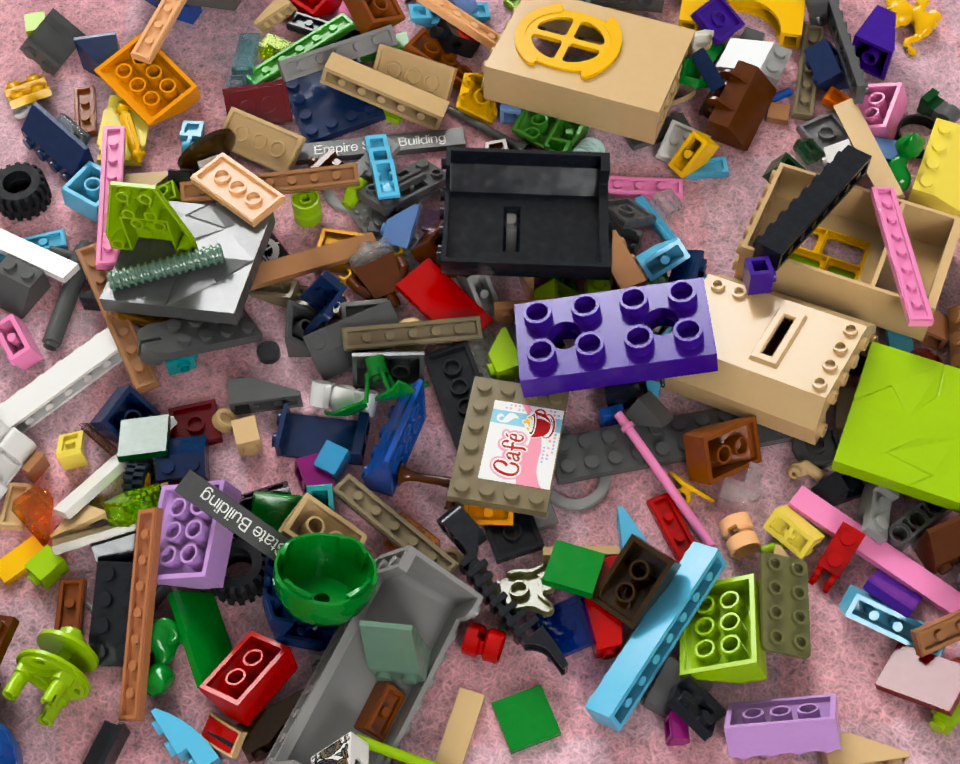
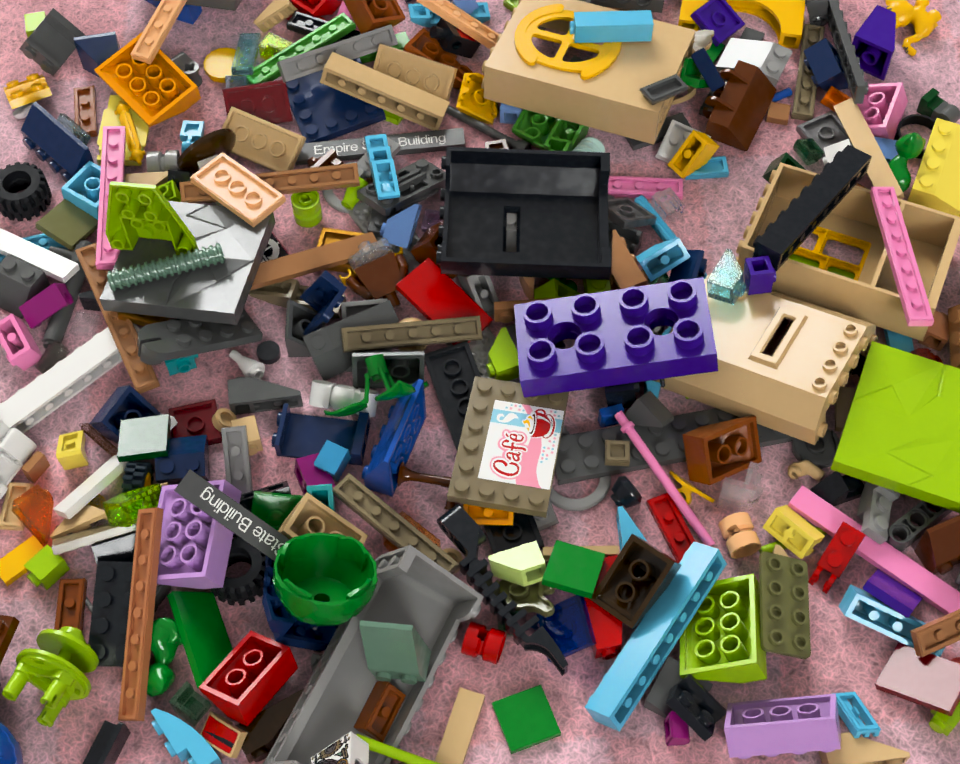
none -> magenta hinge [18,282,74,329]
none -> olive tile [35,199,98,251]
none -> clear smoke cone [35,340,70,374]
none -> light grey wheel [146,150,180,172]
none -> clear green panel [169,681,212,727]
none -> dark grey piece [171,52,203,87]
none -> yellow tile [203,48,245,83]
none -> light grey tile [221,425,253,494]
none -> white cone [229,350,265,379]
none -> yellowish green slope [488,541,546,587]
none -> medium azure brick [569,10,654,43]
none -> dark tan tile [605,440,630,466]
none -> black cone [610,476,642,508]
none -> dark grey tile [640,74,689,105]
none -> clear light blue slope [707,248,746,305]
none -> medium azure tile [832,692,881,738]

